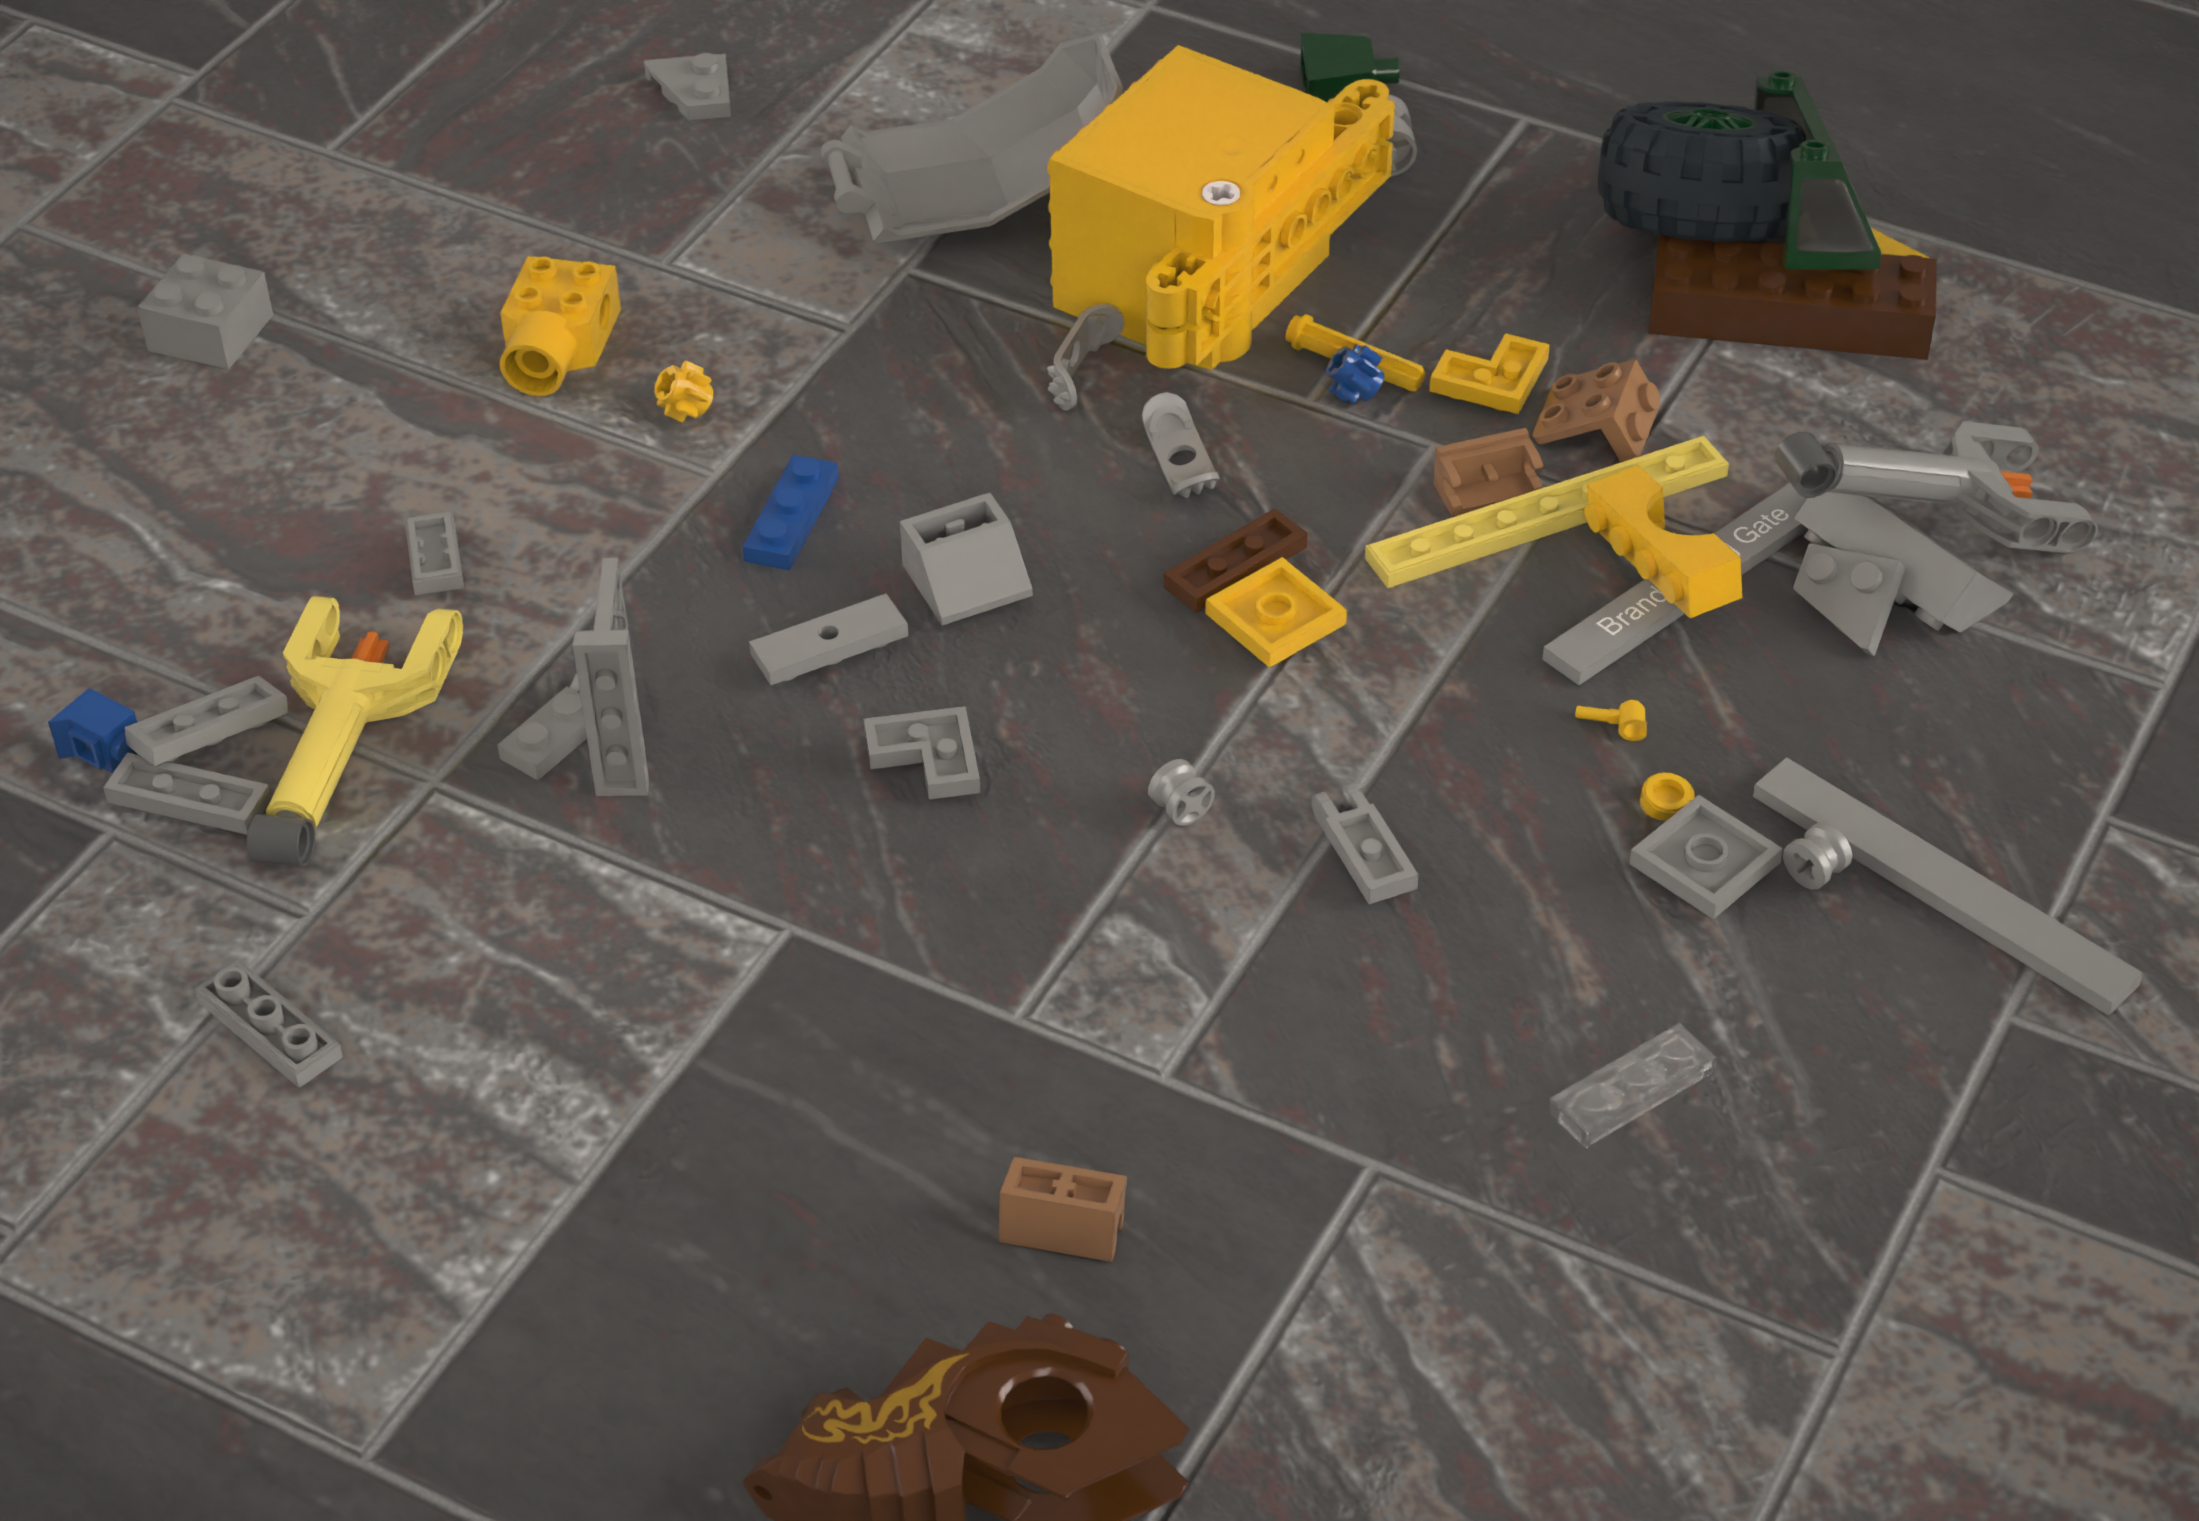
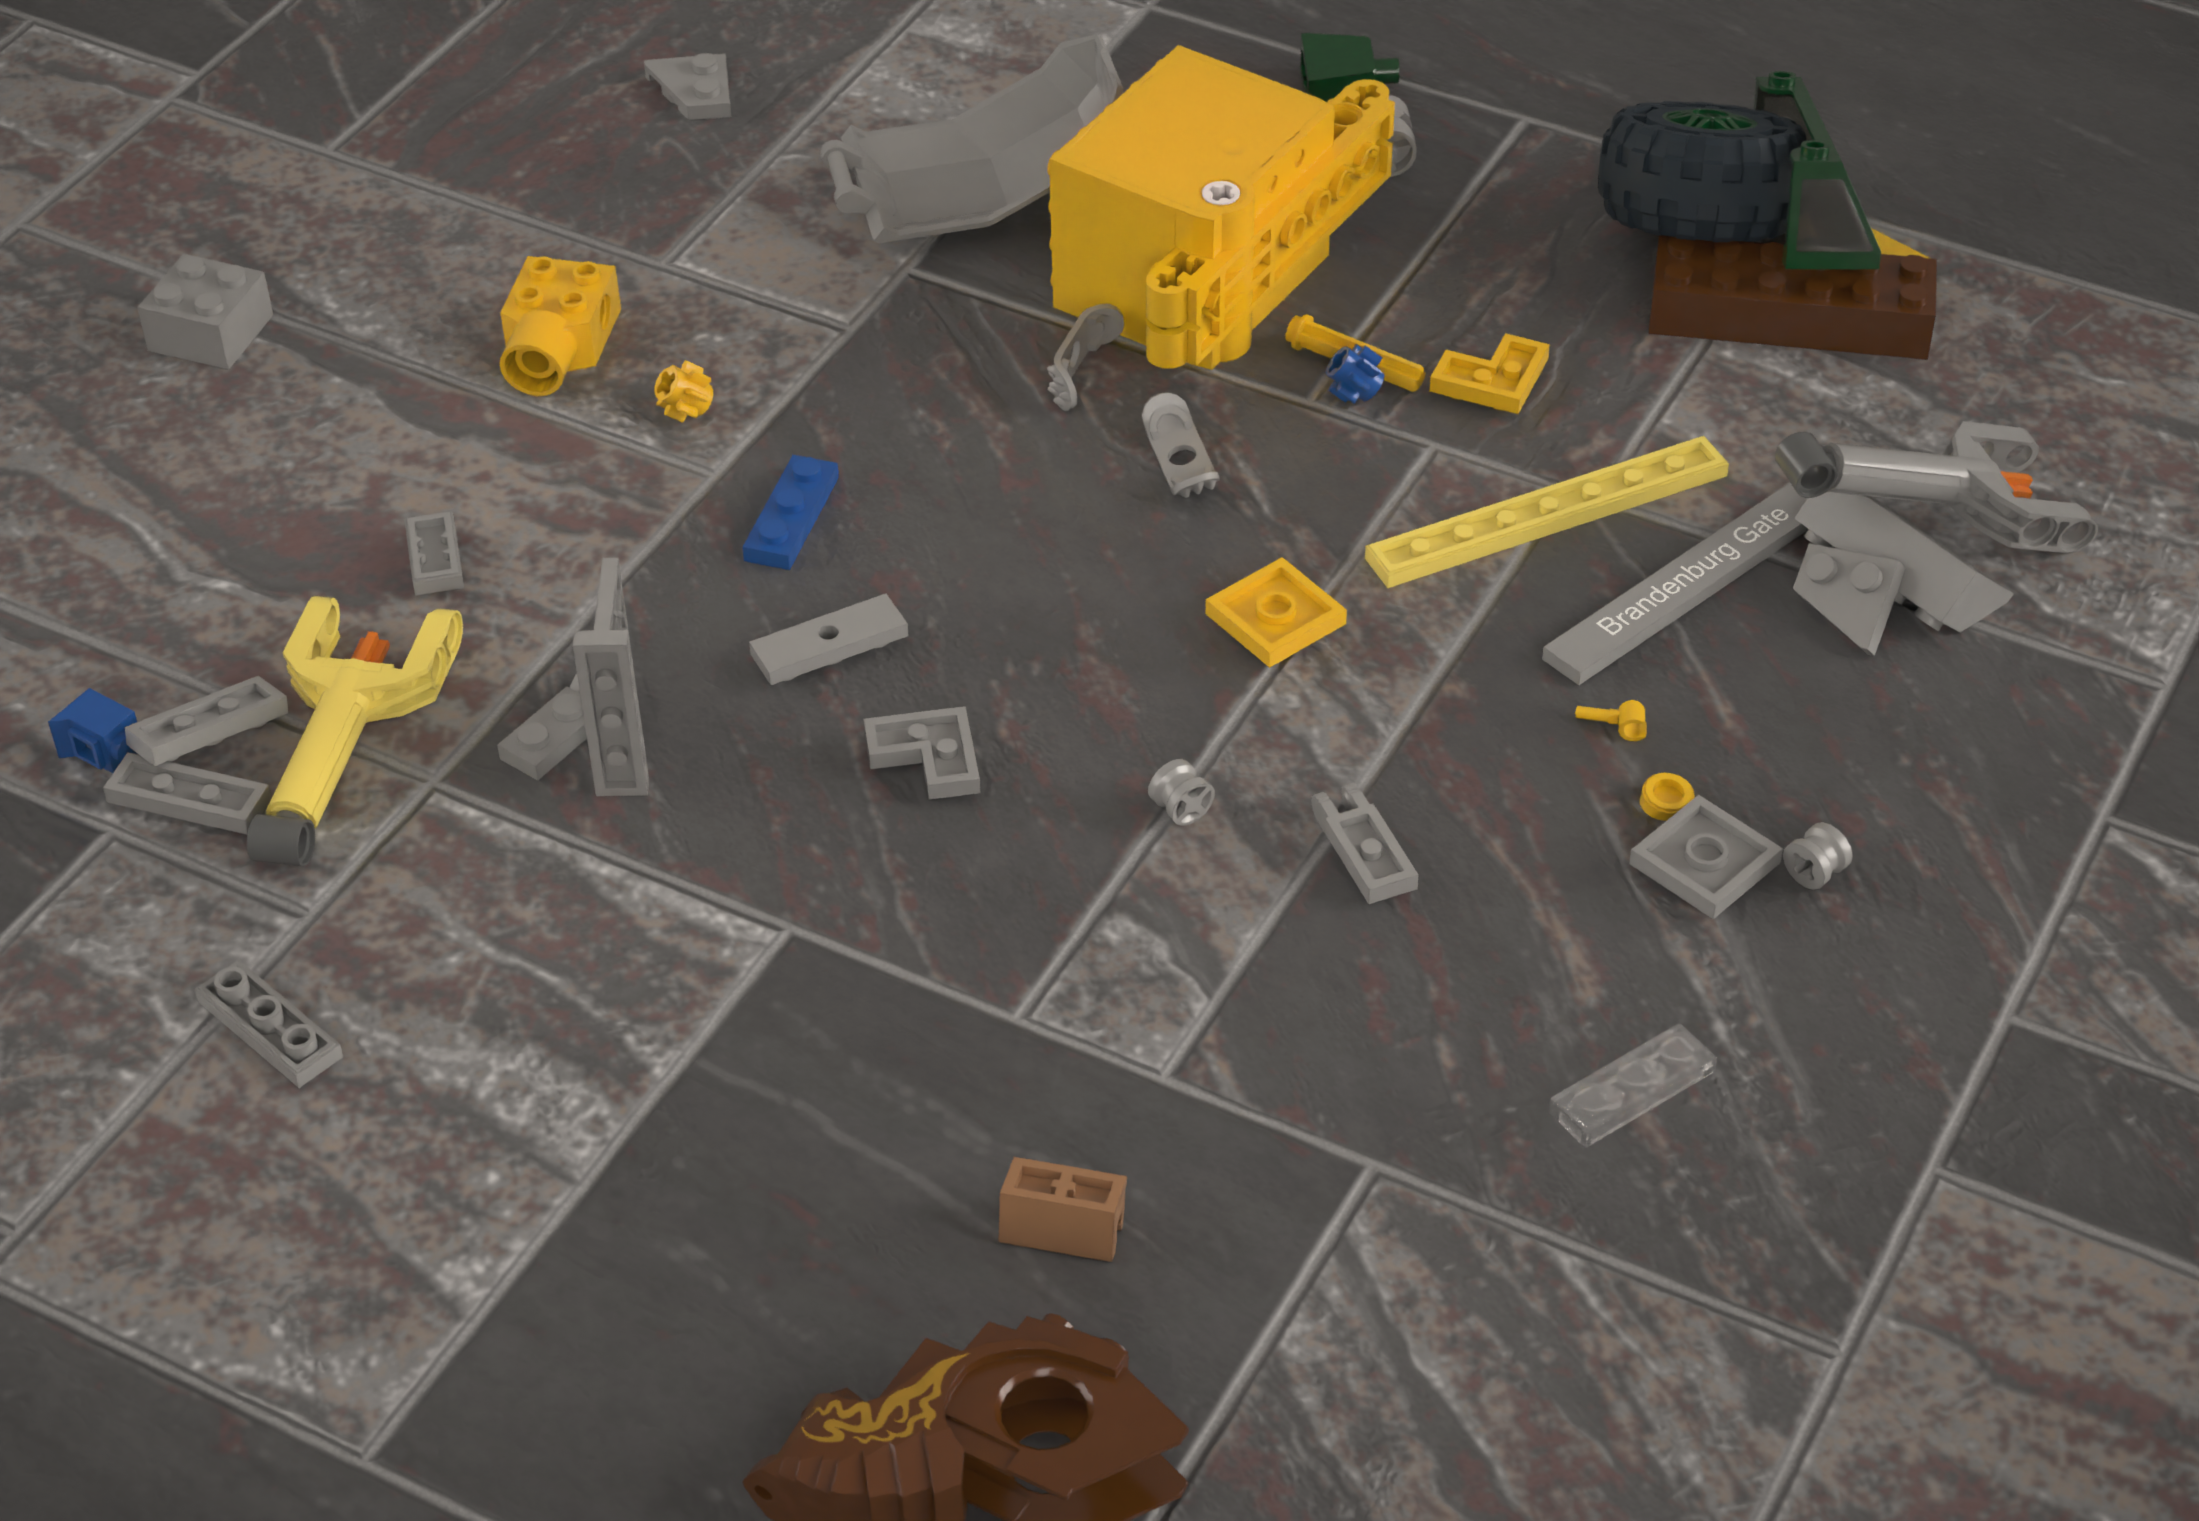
light grey slope [900,492,1033,626] -> none
reddish brown plate [1164,508,1308,613] -> none
medium nougat hinge [1433,428,1543,517] -> none
medium nougat bracket [1532,359,1661,462] -> none
yellow arch [1584,465,1742,618] -> none
light grey tile [1753,757,2143,1016] -> none

